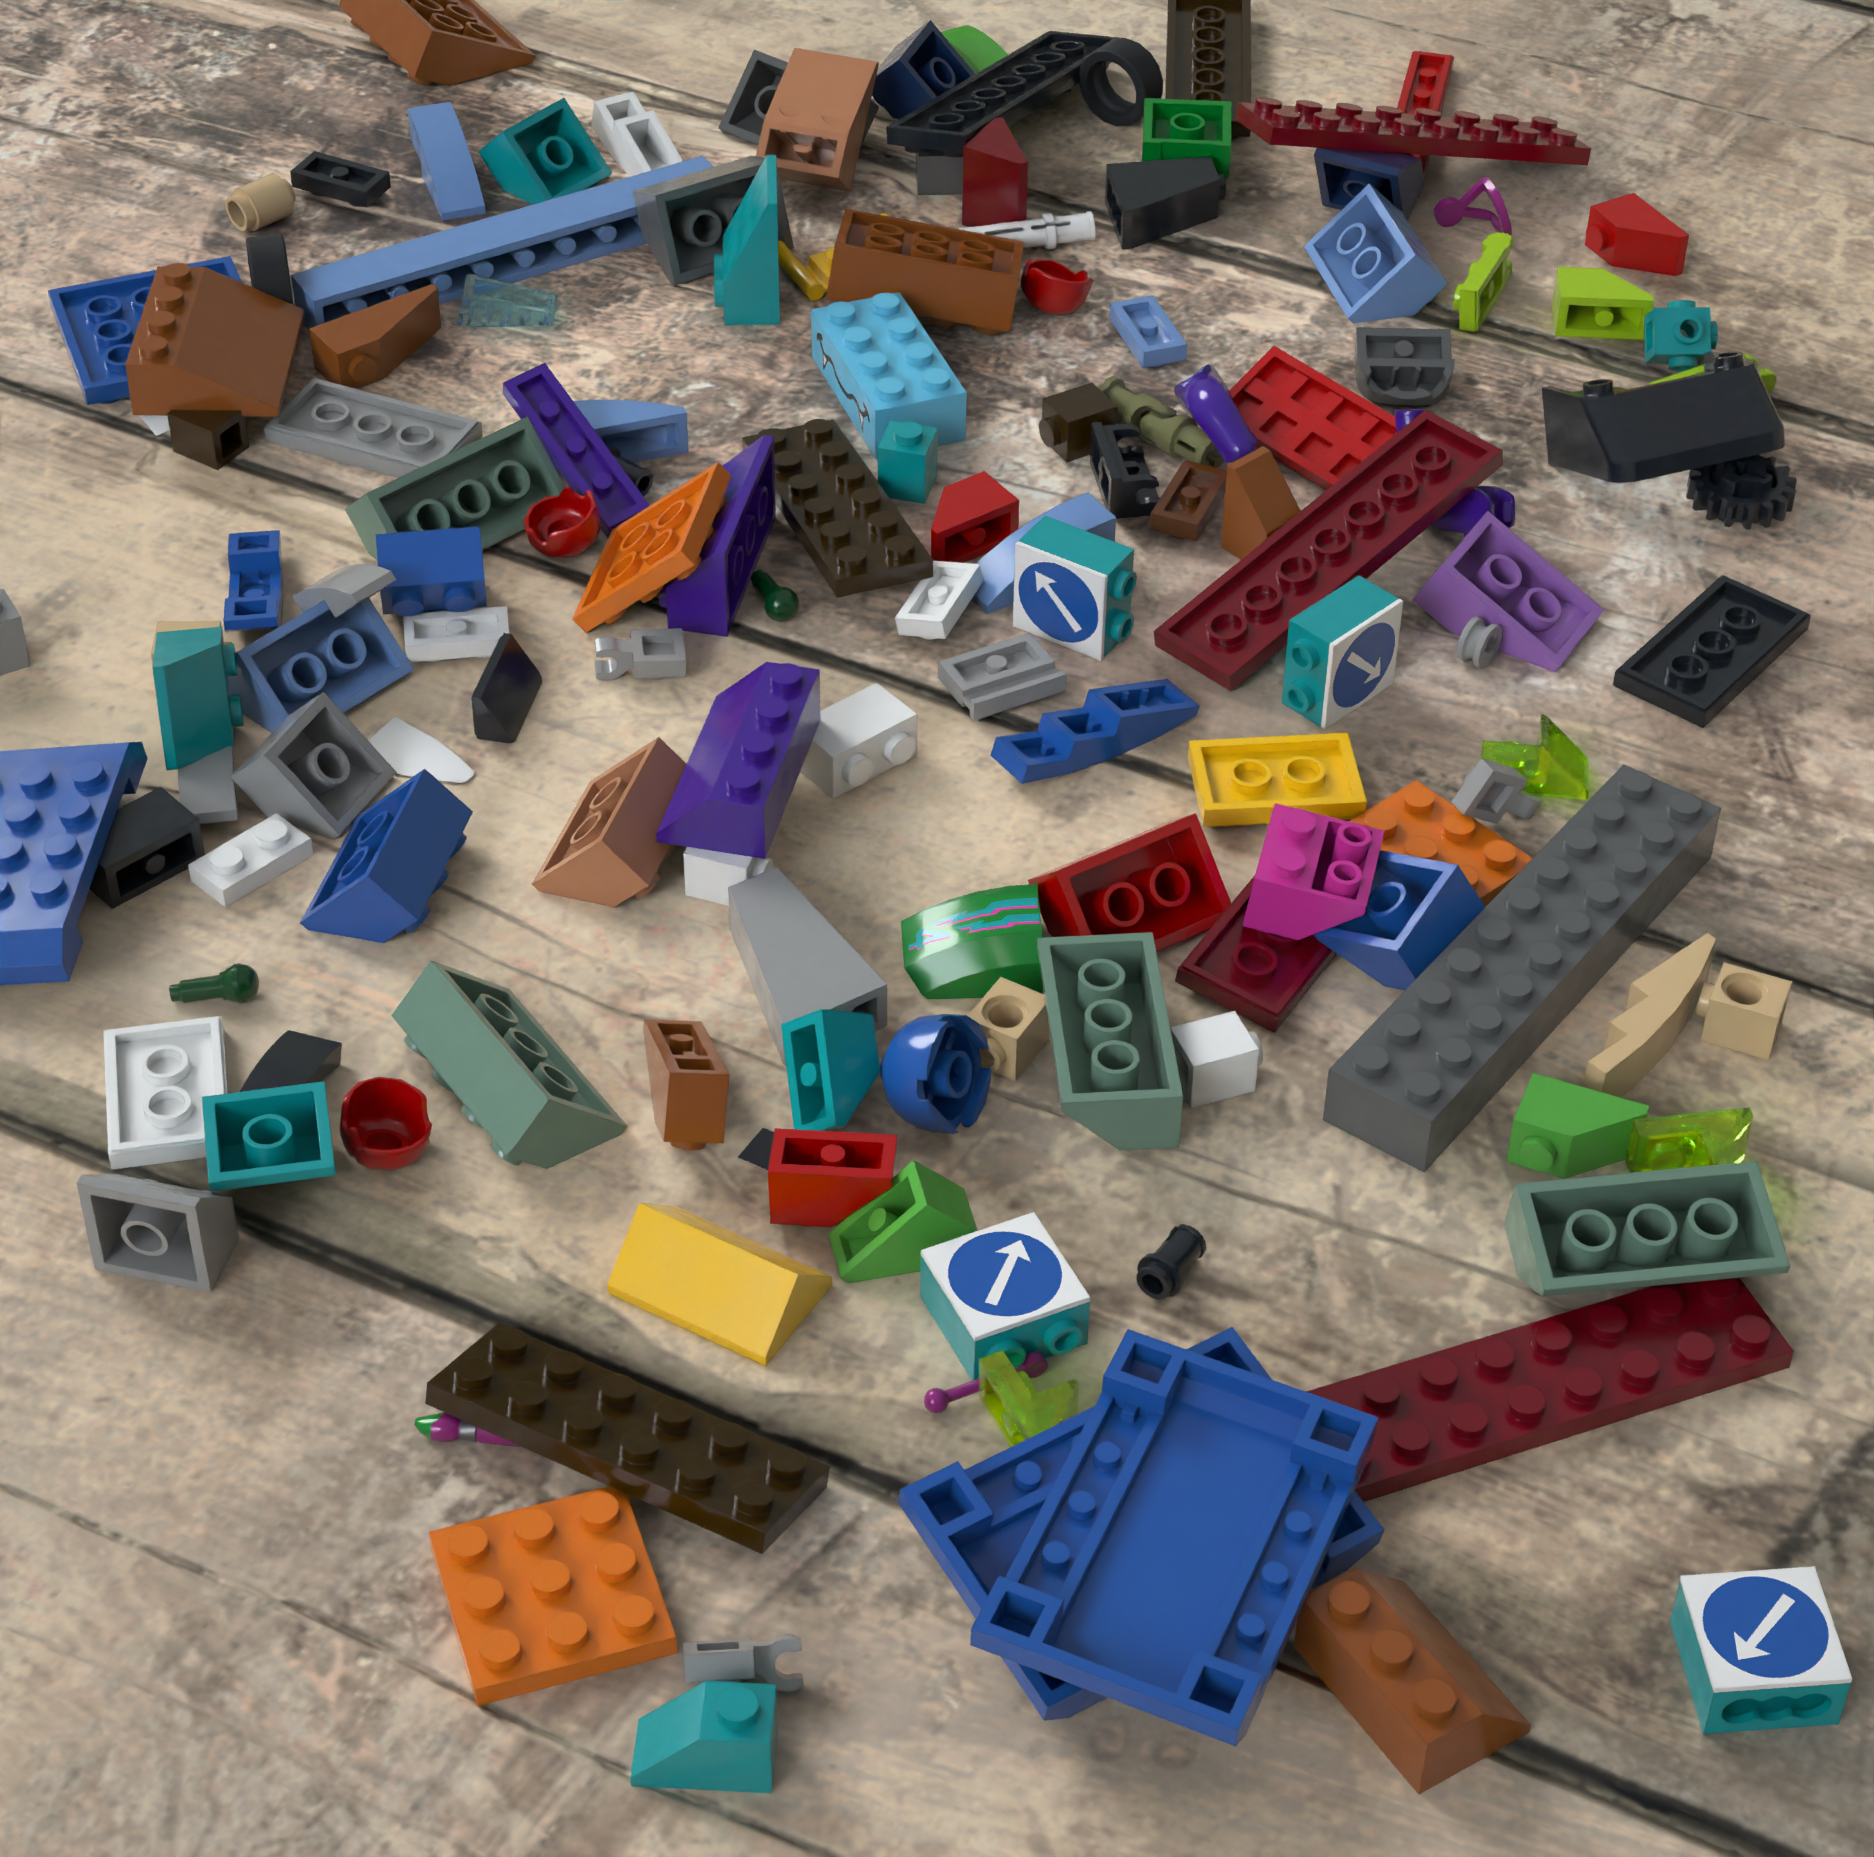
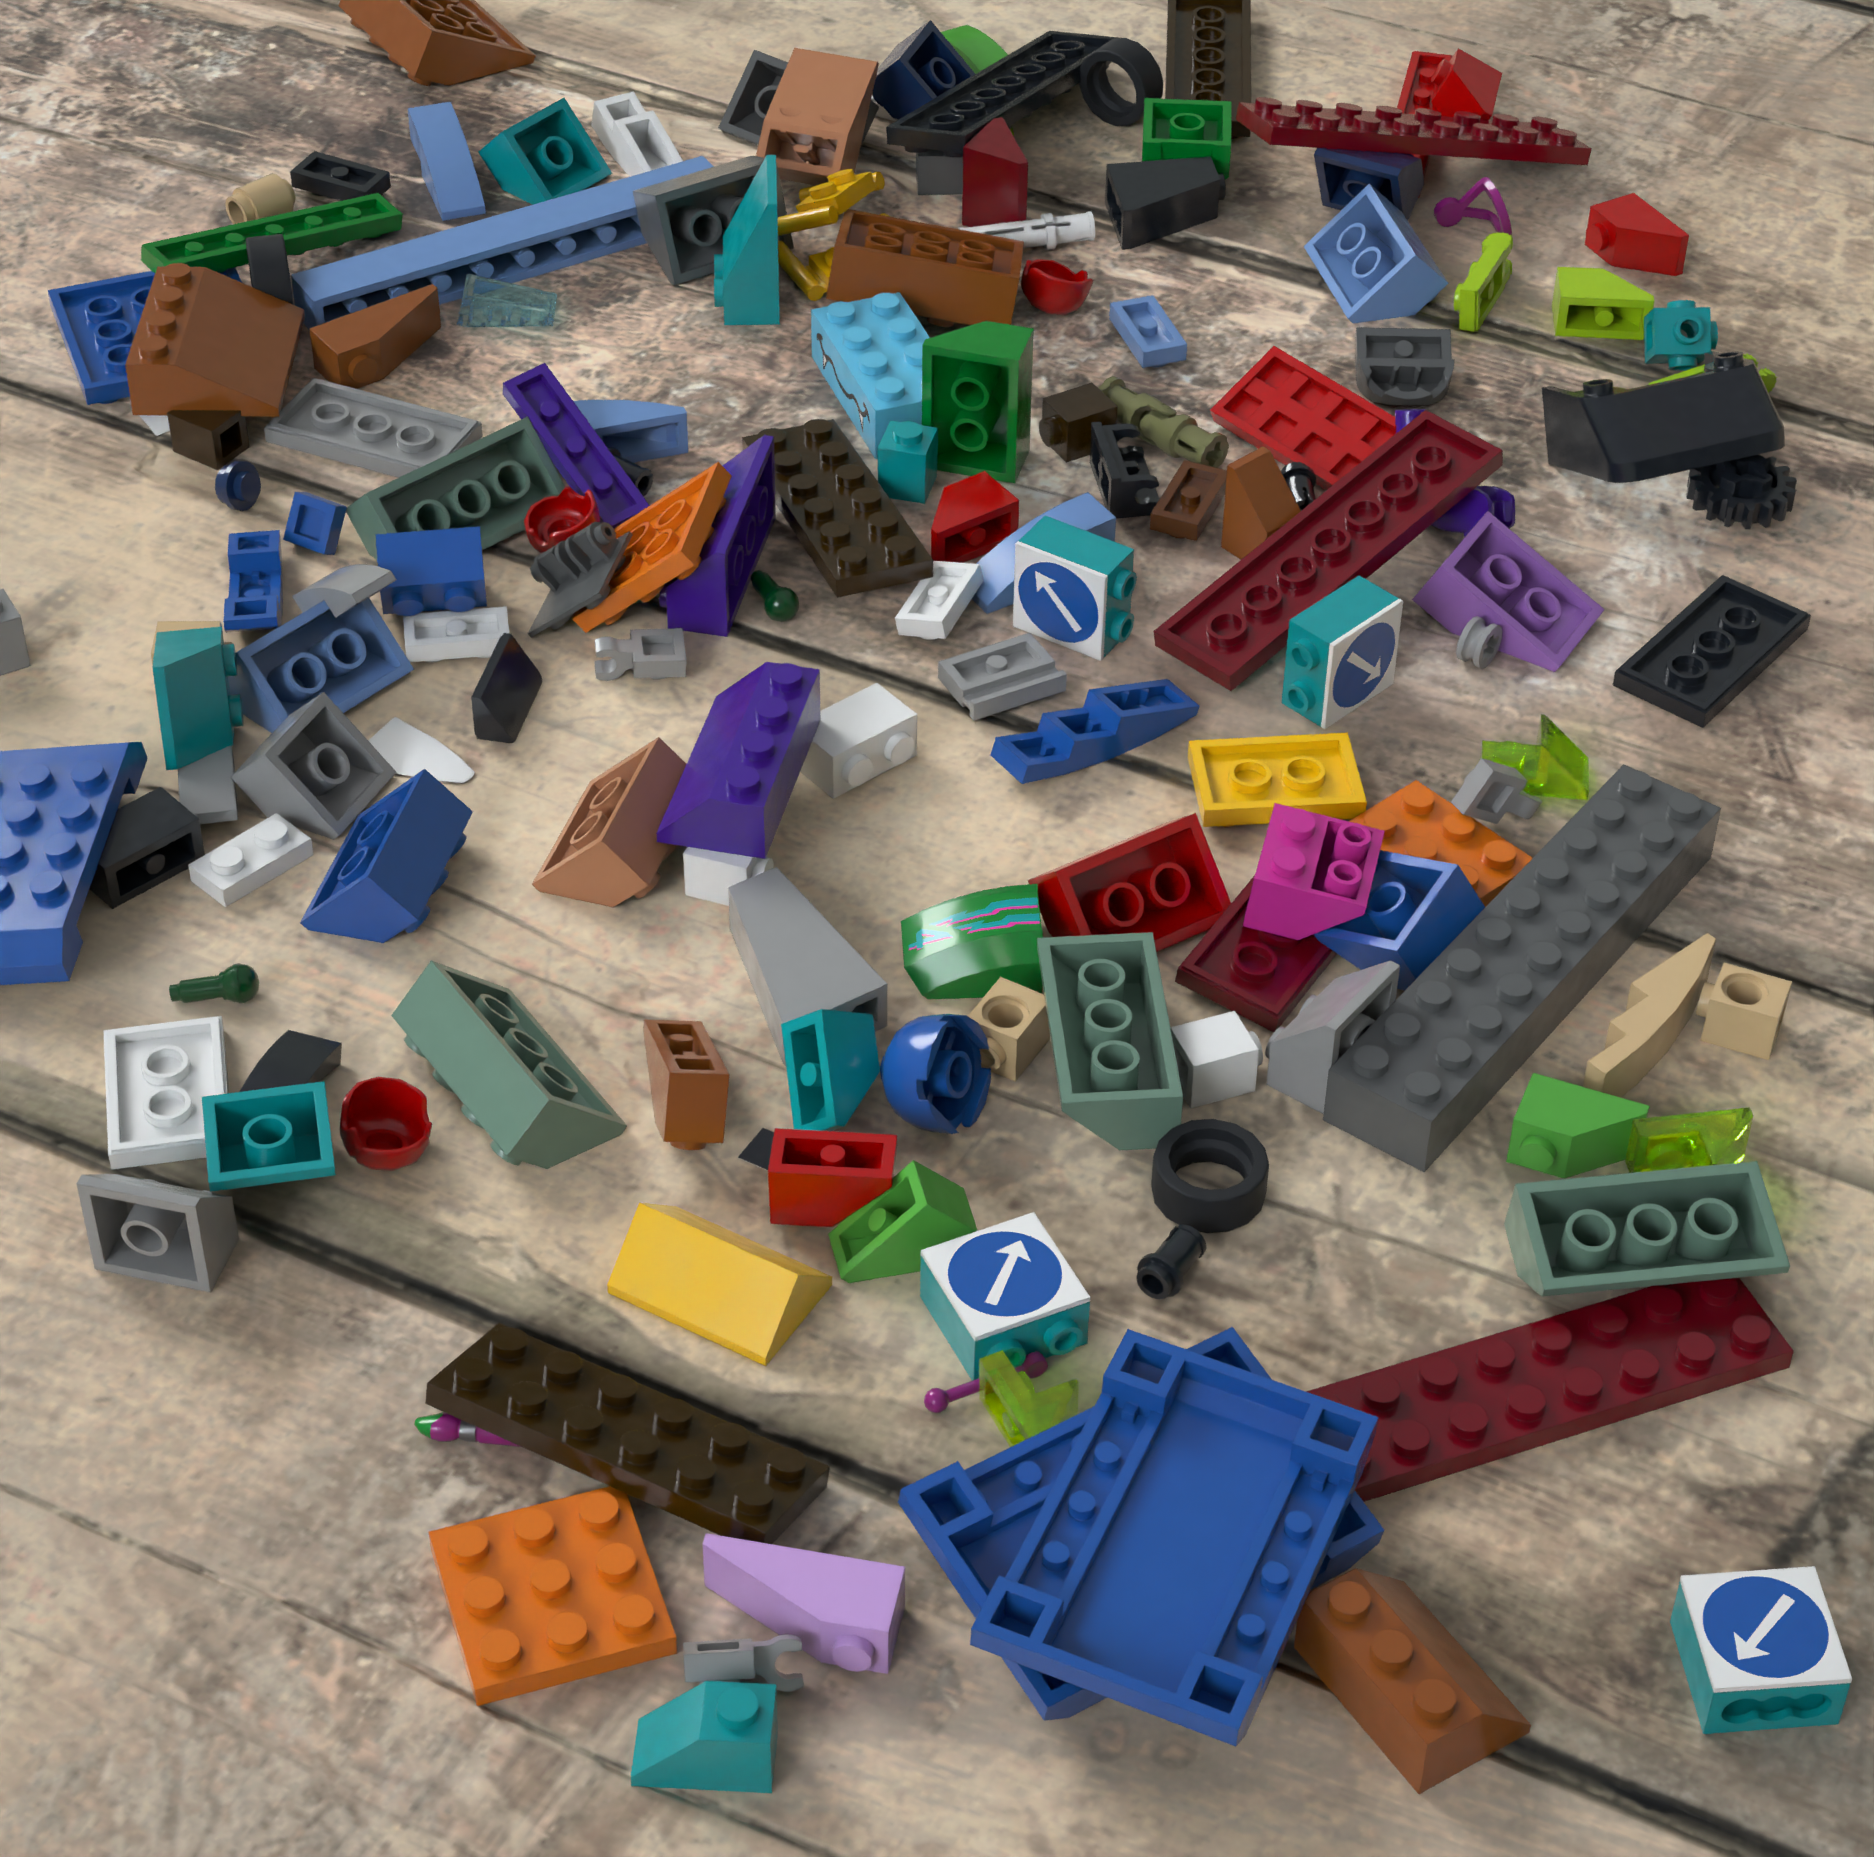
dark purple piece [1174,364,1258,463] -> none
none -> green plate [141,193,403,273]
none -> dark blue plate [215,461,261,511]
none -> blue plate [283,492,347,555]
none -> dark grey hinge [528,522,633,637]
none -> lavender slope [703,1533,905,1674]
none -> yellow plate [778,169,885,236]
none -> green slope [922,321,1034,483]
none -> black tyre [1151,1119,1269,1233]
none -> light grey slope [1265,961,1400,1114]
none -> black pin [1281,462,1316,511]
none -> red slope [1431,48,1502,121]

